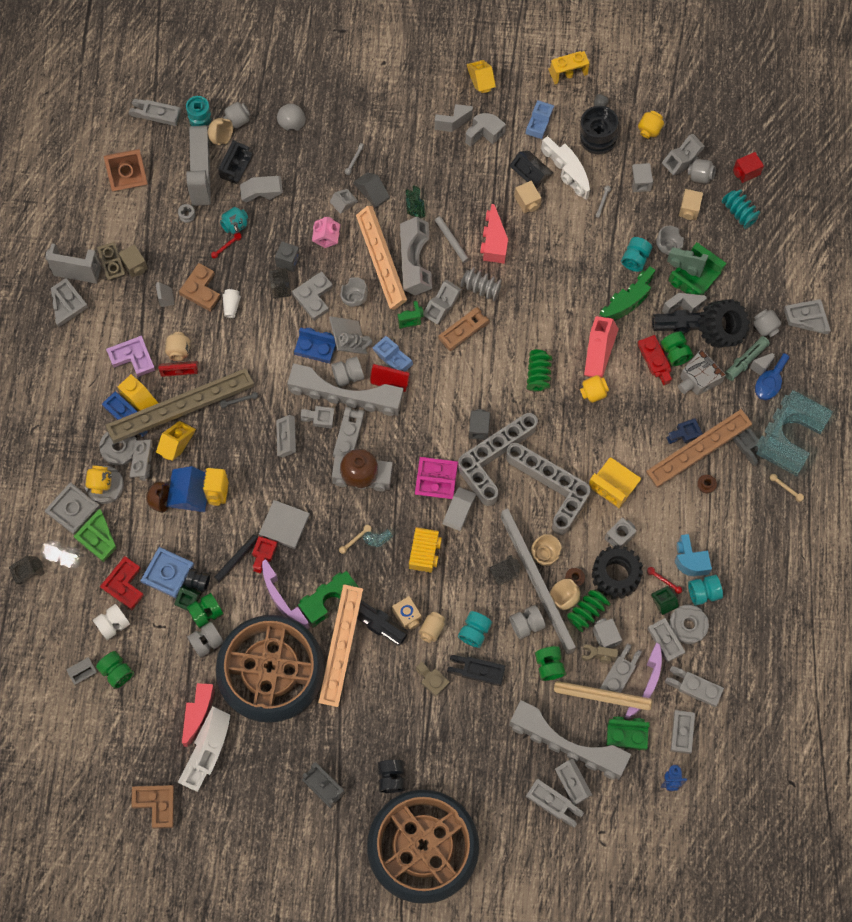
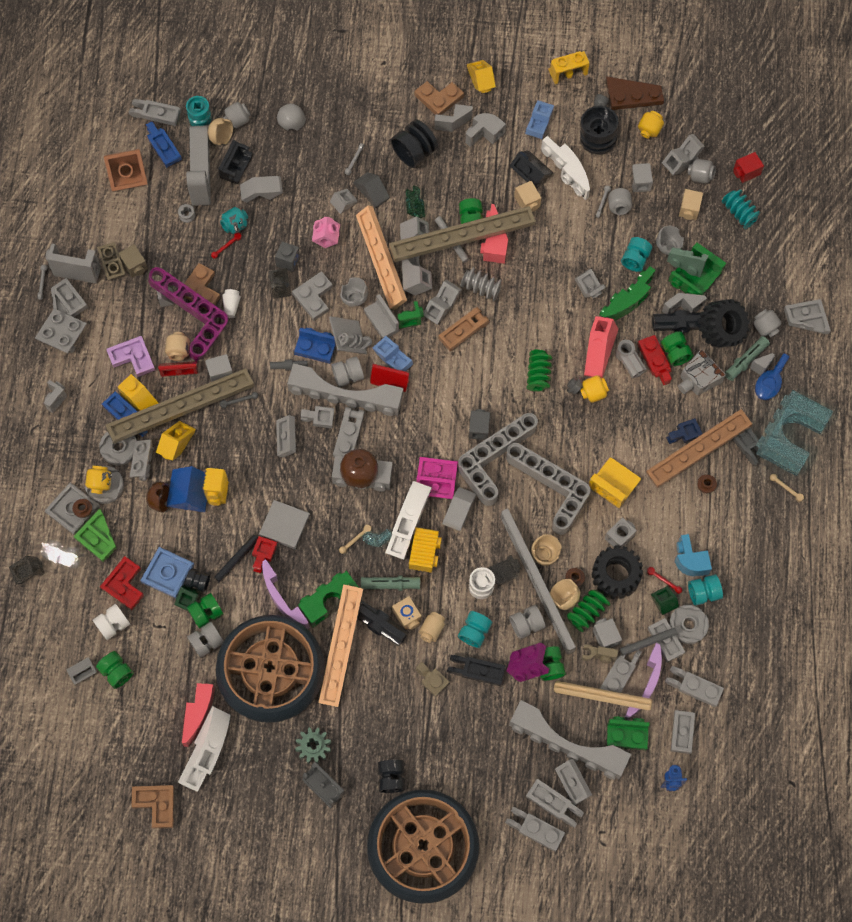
none -> light grey hinge [35,308,87,354]
none -> light grey hinge [38,264,48,300]
none -> light grey bracket [43,380,67,413]
none -> reddish brown plate [72,499,92,518]
none -> blue hinge [146,121,182,168]
none -> magenta beam [148,267,228,361]
none -> light grey panel [205,354,233,382]
none -> dark grey bar [270,359,308,371]
none -> sand green gear [295,727,331,764]
none -> sand green pin [361,575,420,591]
none -> light grey panel [364,294,399,339]
none -> white slope [386,481,431,560]
none -> dark tan plate [389,206,536,262]
none -> black wheel [391,119,438,168]
none -> medium nougat plate [414,81,464,115]
none -> green wheel [459,198,483,224]
none -> white wheel [469,567,495,599]
none -> light grey hinge [505,807,565,852]
none -> magenta bracket [507,643,549,682]
none -> dark grey plate [567,377,583,395]
none -> light grey bracket [574,269,606,299]
none -> reddish brown wing [605,76,664,110]
none -> light grey head [608,188,632,215]
none -> light grey piece [615,339,647,379]
none -> dark grey bar [620,627,677,656]

